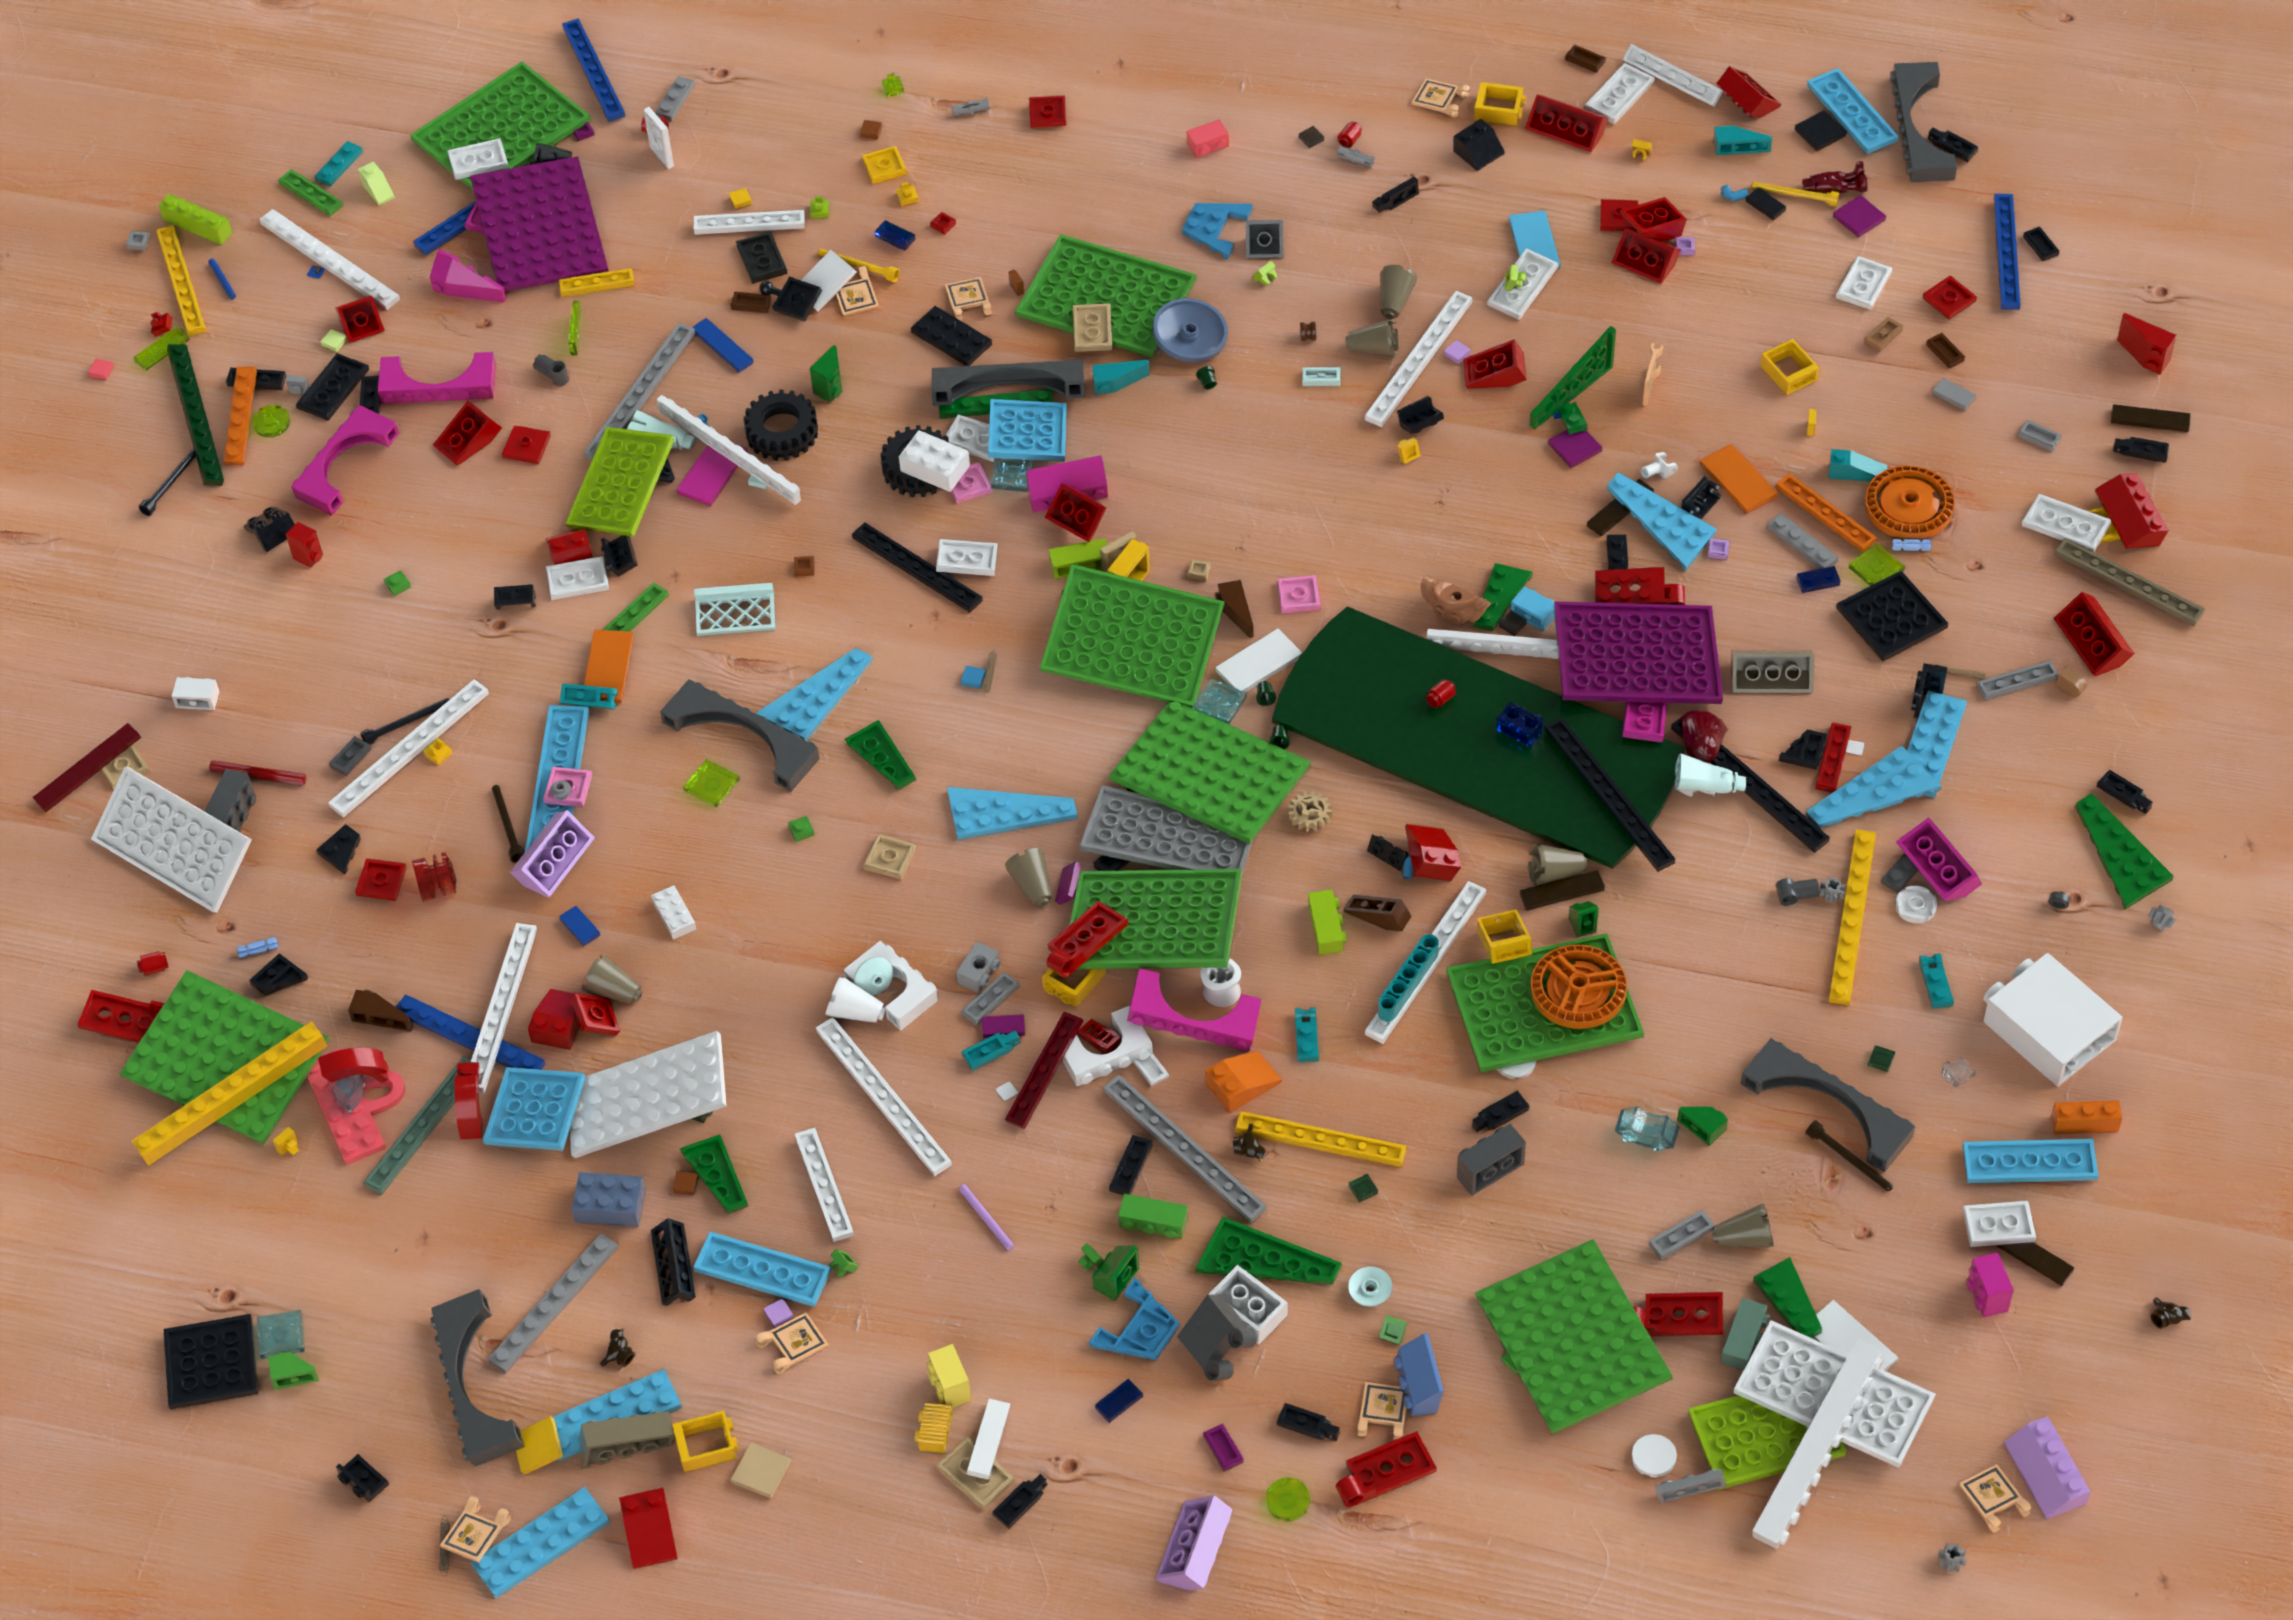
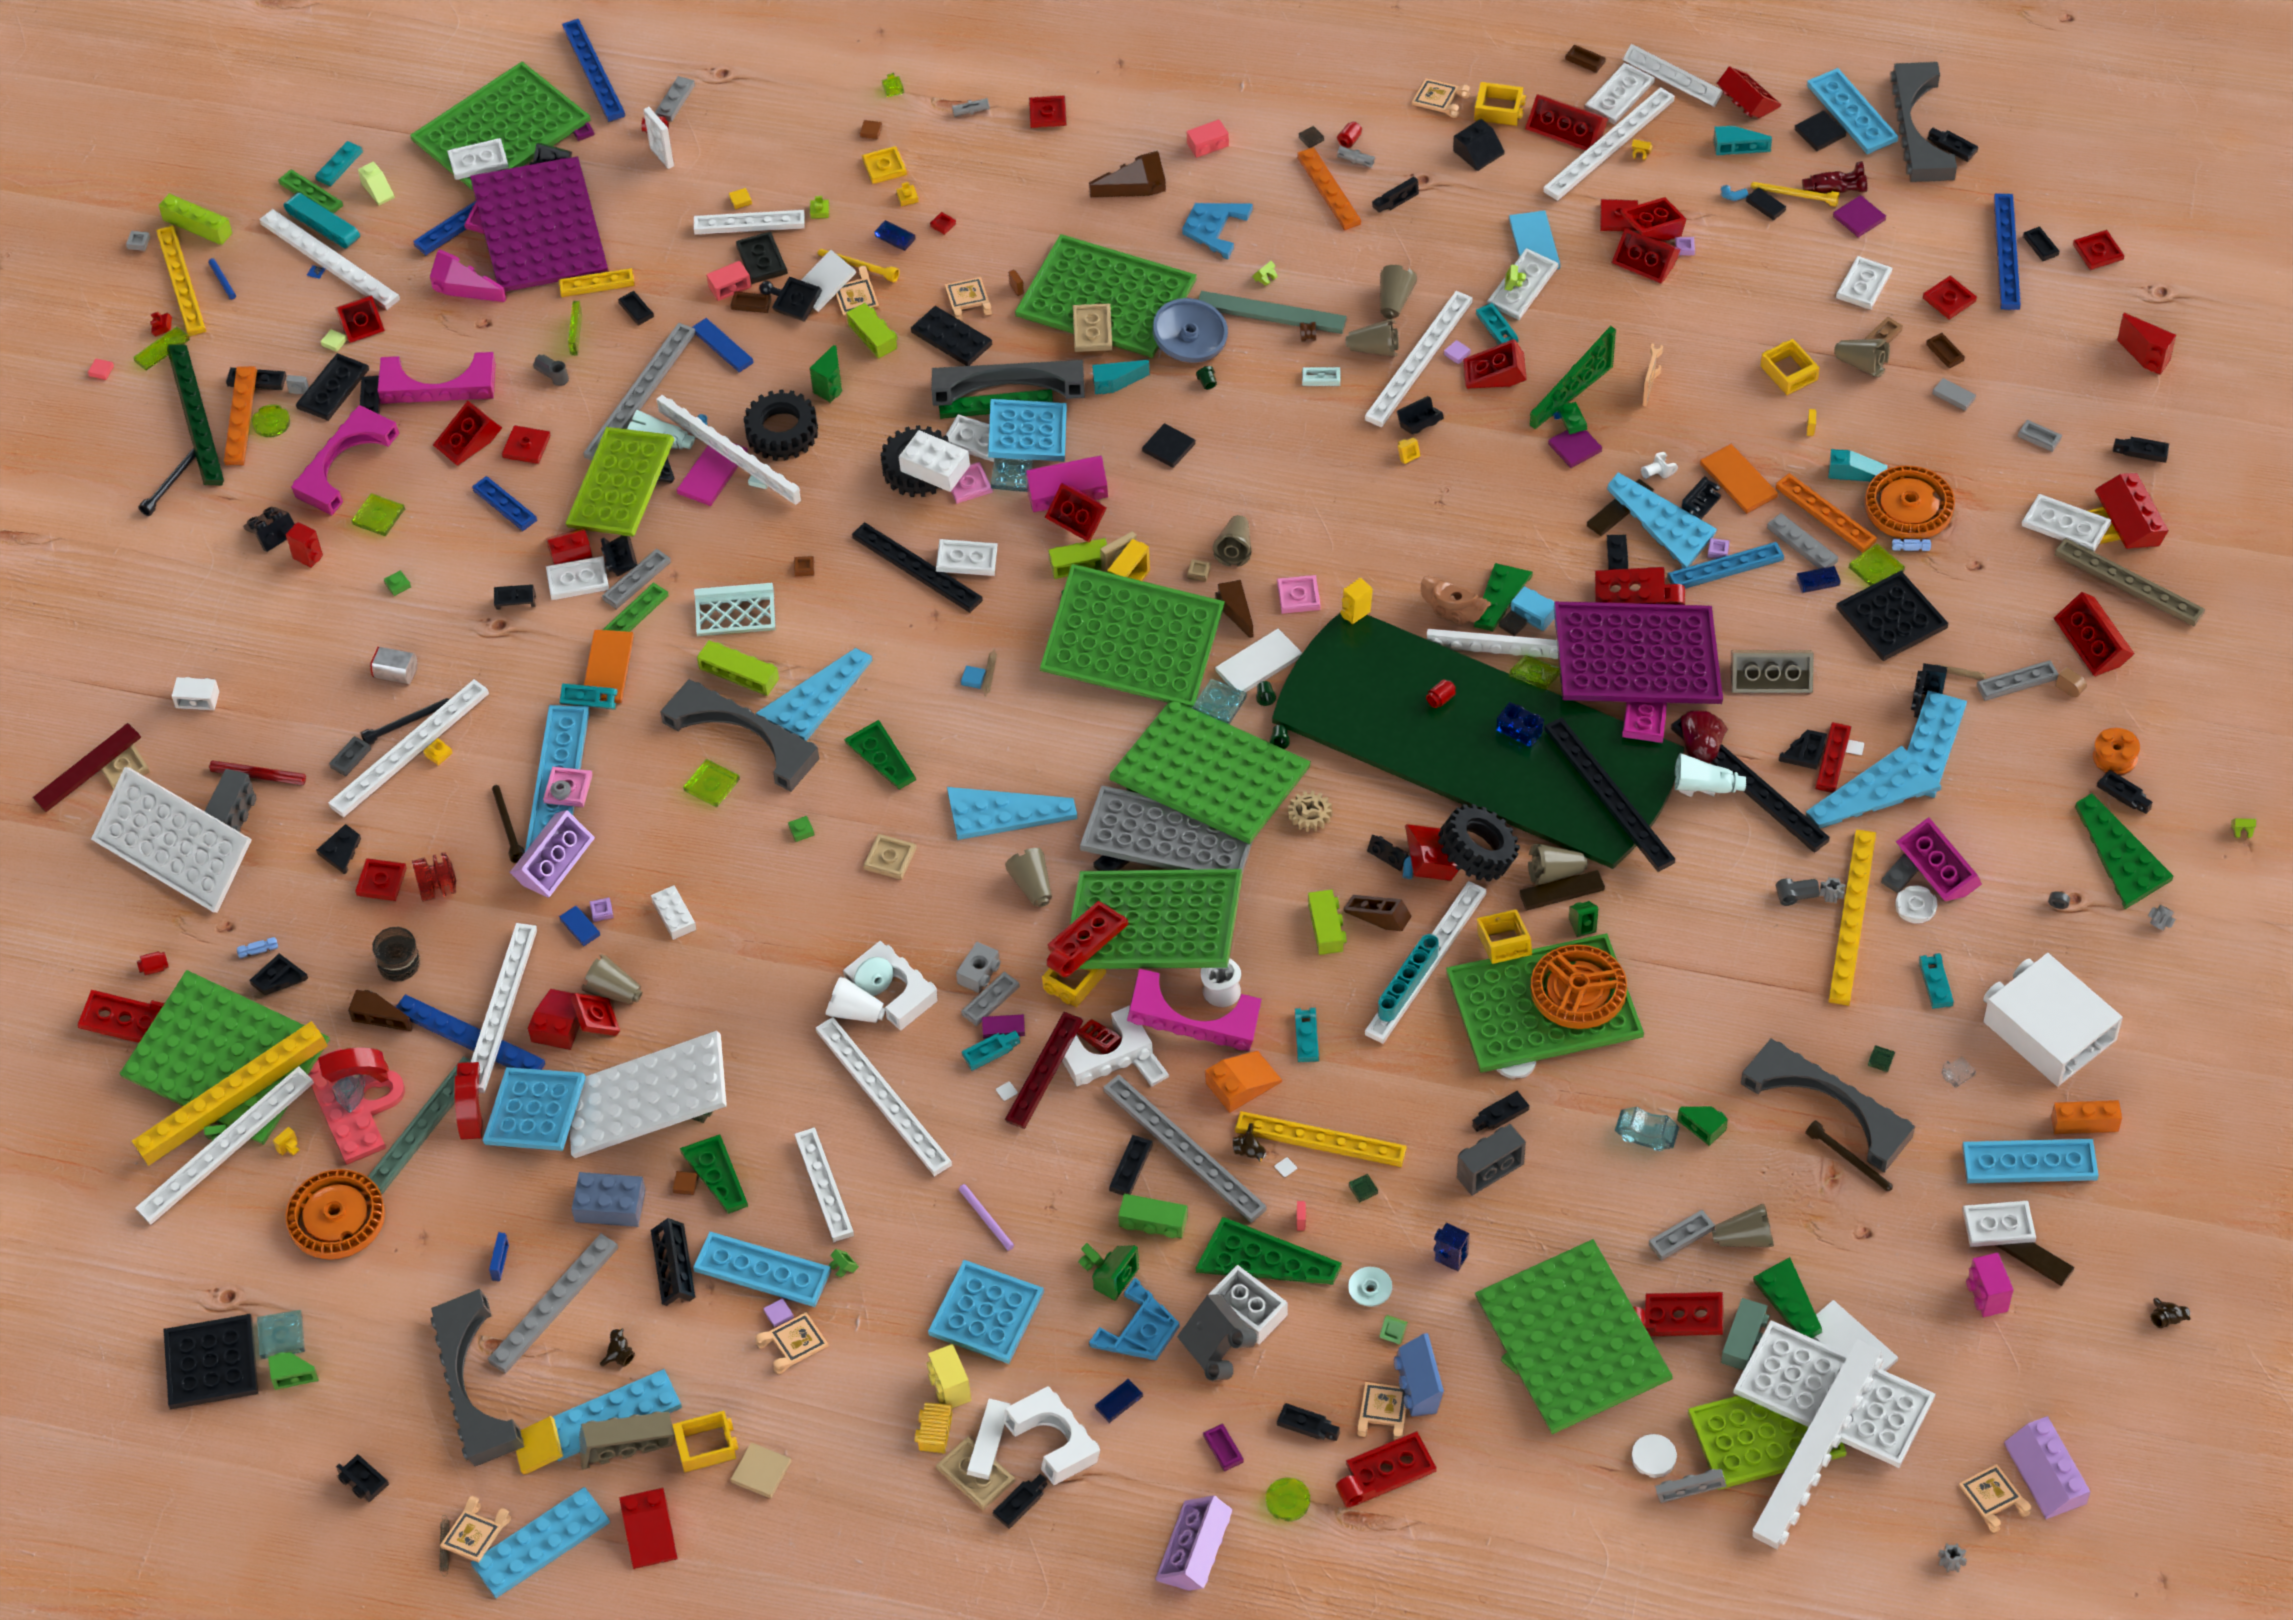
magenta tile [1055,862,1081,905] -> none
dark grey slope [1246,220,1283,258] -> none
dark brown tile [2111,404,2191,432] -> none
none -> white plate [136,1066,314,1225]
none -> bright green tile [204,1124,228,1141]
none -> teal beam [283,192,360,249]
none -> orange piece [285,1169,385,1259]
none -> clear neon green tile [351,493,405,537]
none -> flat silver piece [370,647,417,684]
none -> clear smoke wheel [372,927,420,982]
none -> blue tile [472,476,537,531]
none -> blue tile [489,1232,509,1281]
none -> lavender tile [590,897,614,922]
none -> light grey tile [602,549,671,610]
none -> black tile [618,291,654,325]
none -> lime brick [697,640,779,696]
none -> coral brick [706,261,751,301]
none -> lime brick [846,303,898,359]
none -> medium azure plate [928,1260,1044,1364]
none -> white arch [1002,1386,1100,1485]
none -> reddish brown wedge [1089,151,1166,197]
none -> black tile [1142,423,1196,468]
none -> sand green tile [1198,291,1347,334]
none -> dark tan cone [1213,515,1251,567]
none -> white sticker [1274,1157,1297,1177]
none -> orange plate [1297,147,1361,230]
none -> coral tile [1297,1201,1306,1231]
none -> yellow brick [1340,578,1373,624]
none -> clear blue brick [1433,1222,1470,1271]
none -> black tyre [1438,804,1520,881]
none -> teal plate [1476,303,1519,345]
none -> clear neon green tile [1509,655,1560,690]
none -> white plate [1544,87,1675,201]
none -> dark azure tile [1667,542,1784,589]
none -> dark tan cone [1834,339,1890,377]
none -> red plate [2073,230,2125,270]
none -> orange wheel [2093,728,2140,775]
none -> lime tile [2231,818,2256,838]

